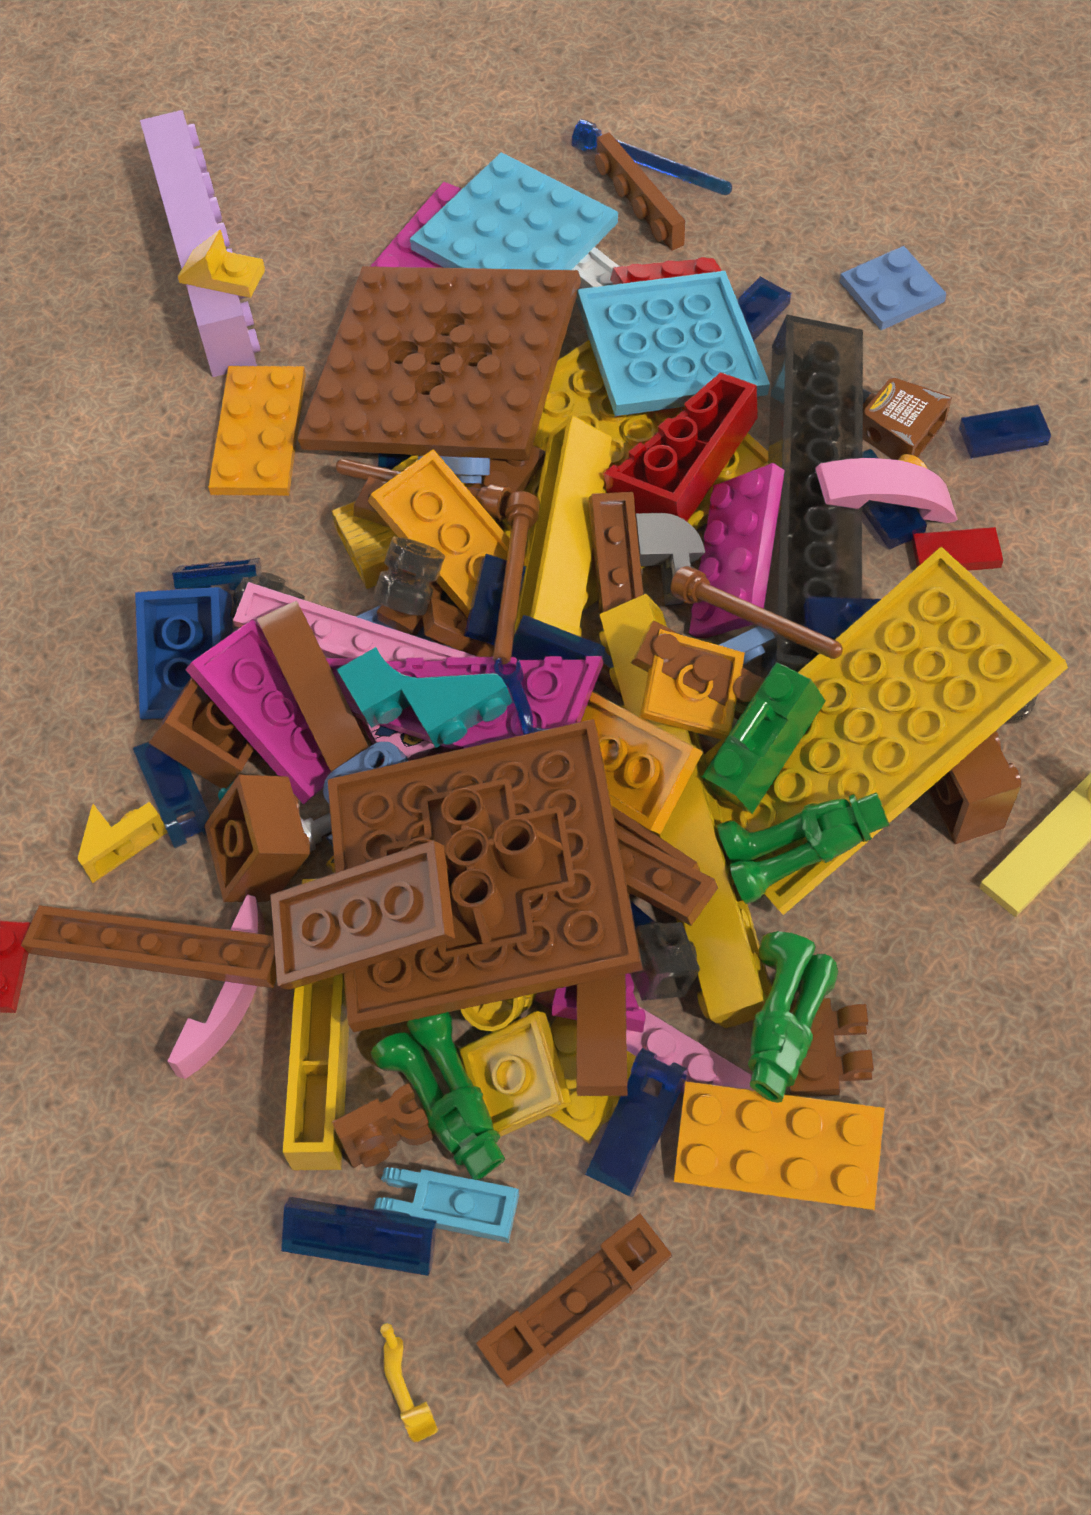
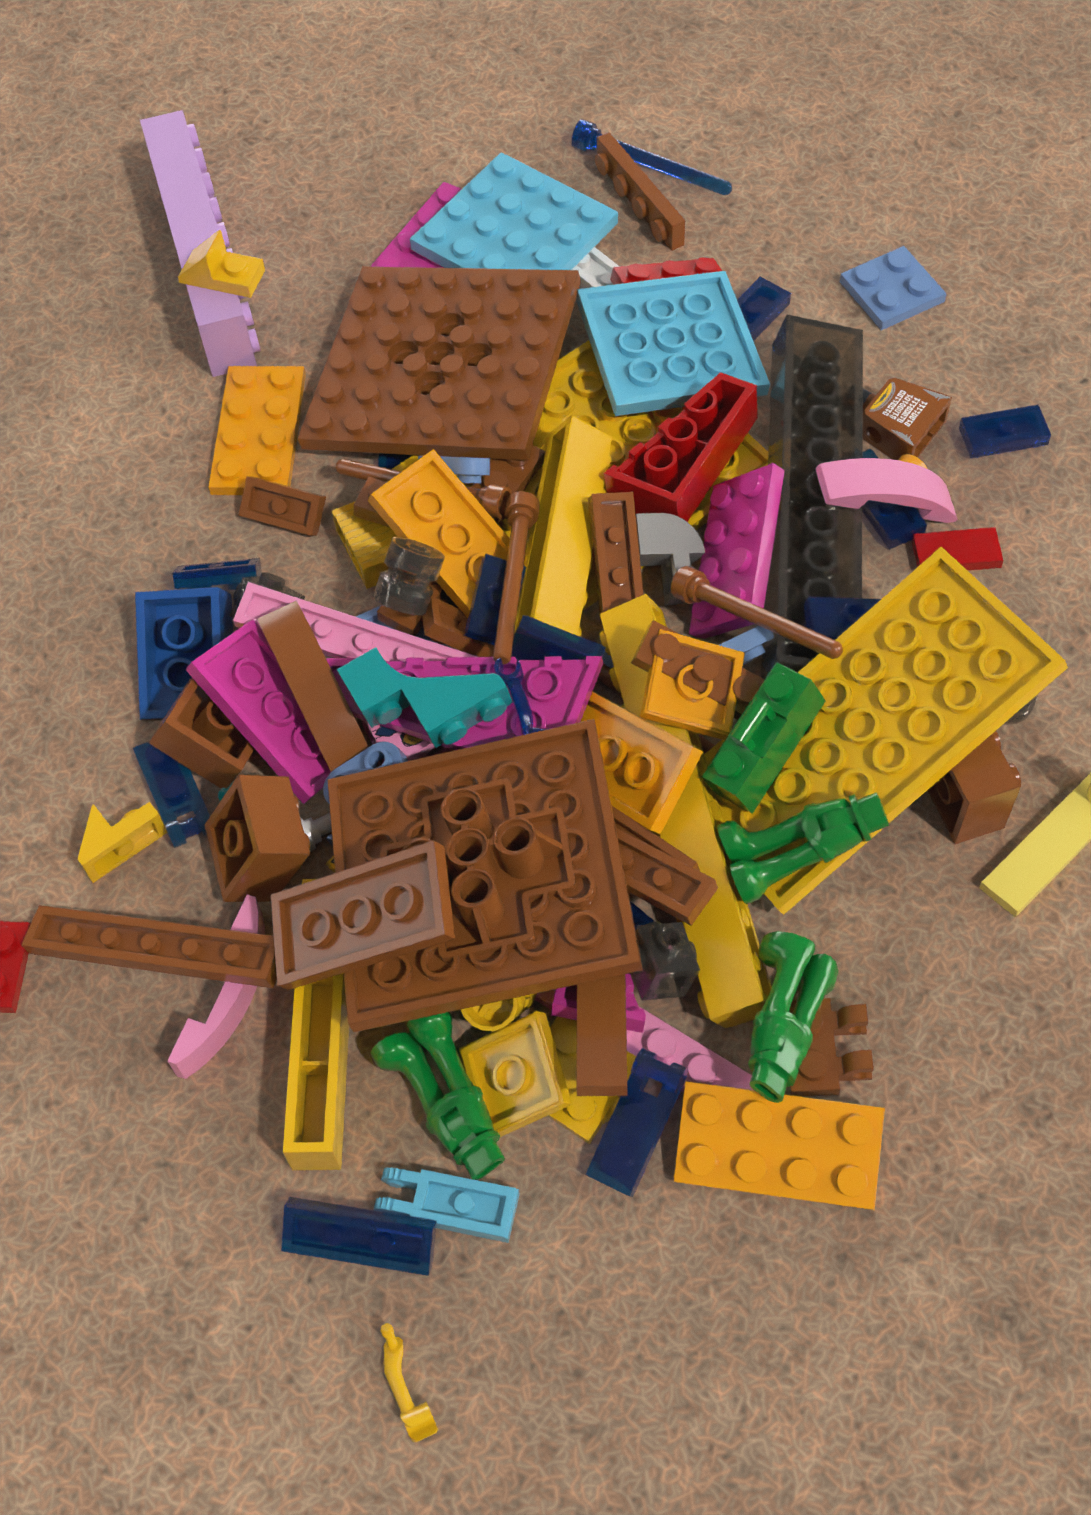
dark orange plate [332,1083,433,1168] -> none
dark orange slope [476,1213,672,1388] -> none
none -> dark orange plate [238,476,326,536]

